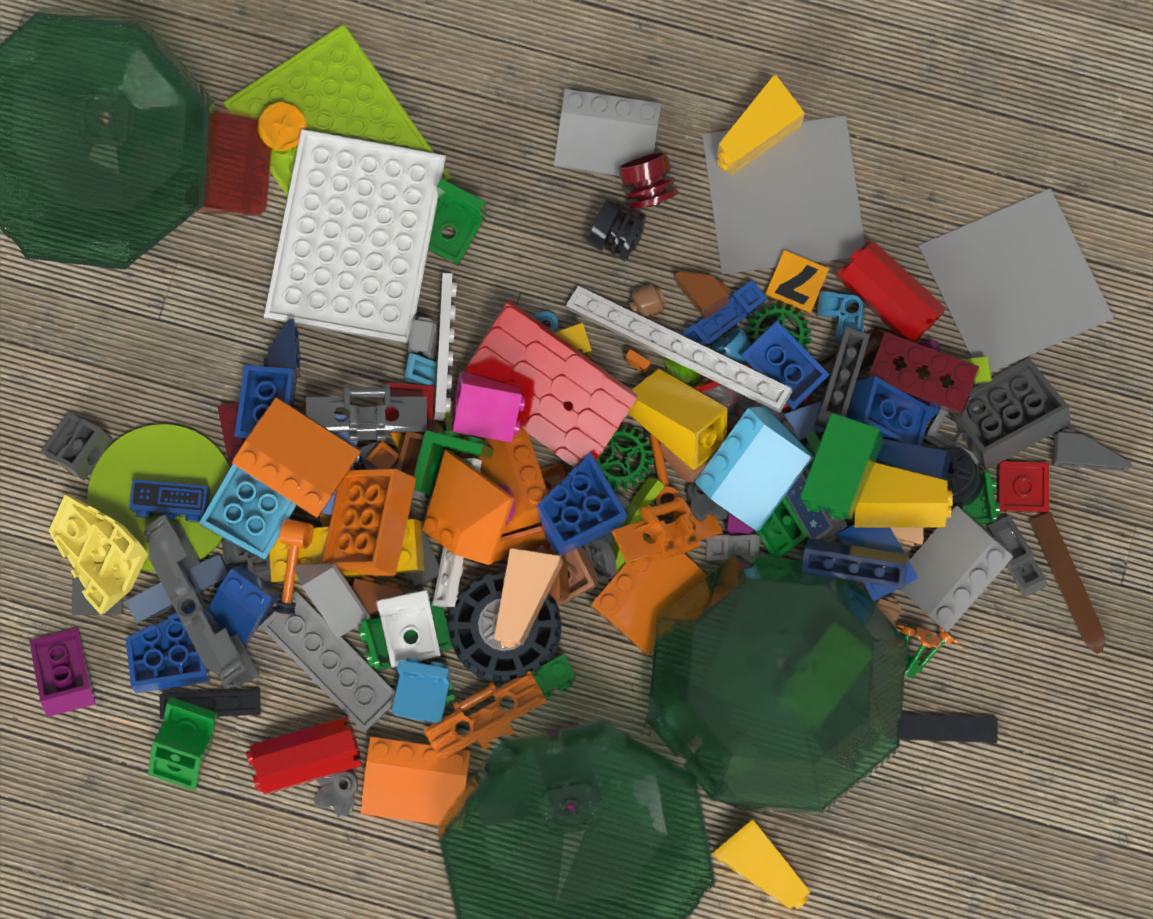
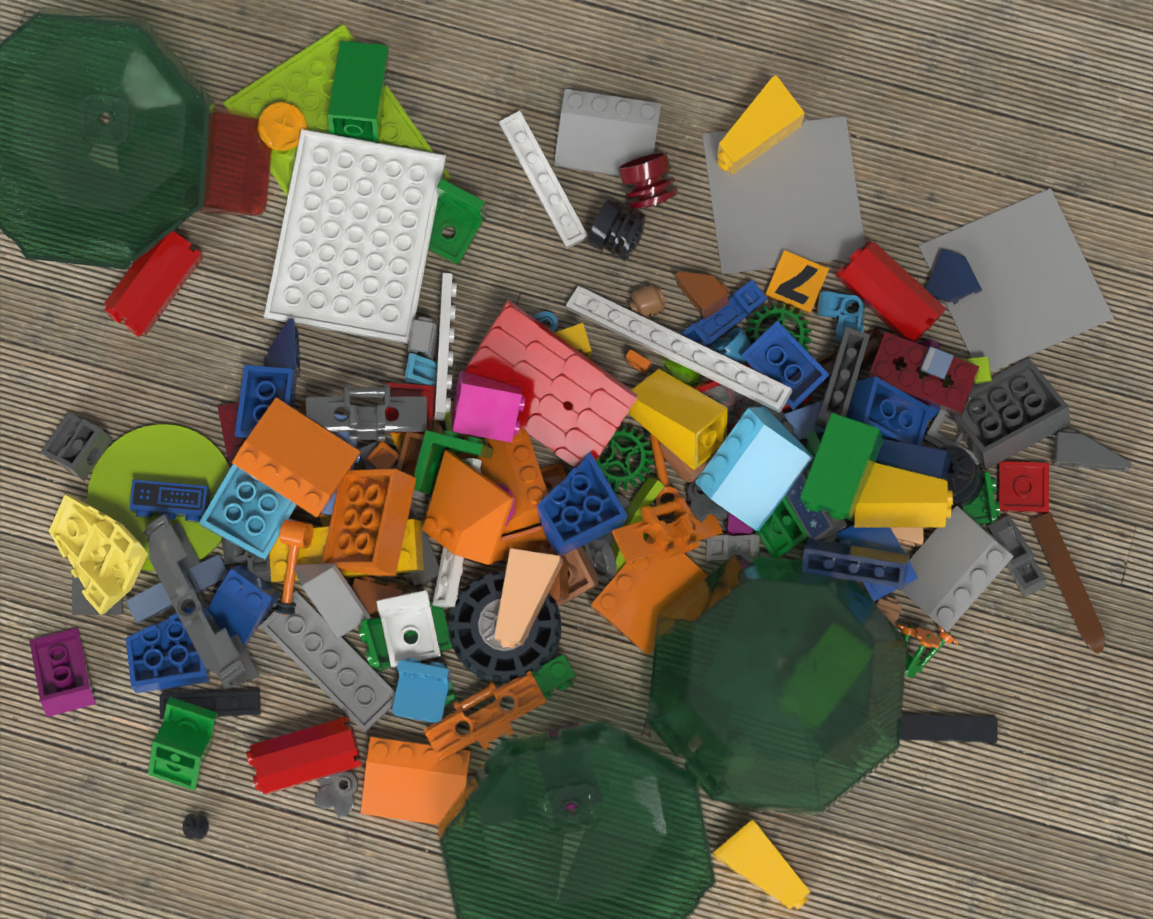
none -> red brick [103,225,204,338]
none -> black wheel [182,814,209,840]
none -> green slope [328,41,389,143]
none -> white plate [499,111,588,249]
none -> sand blue tile [921,346,954,380]
none -> dark blue slope [926,249,982,305]

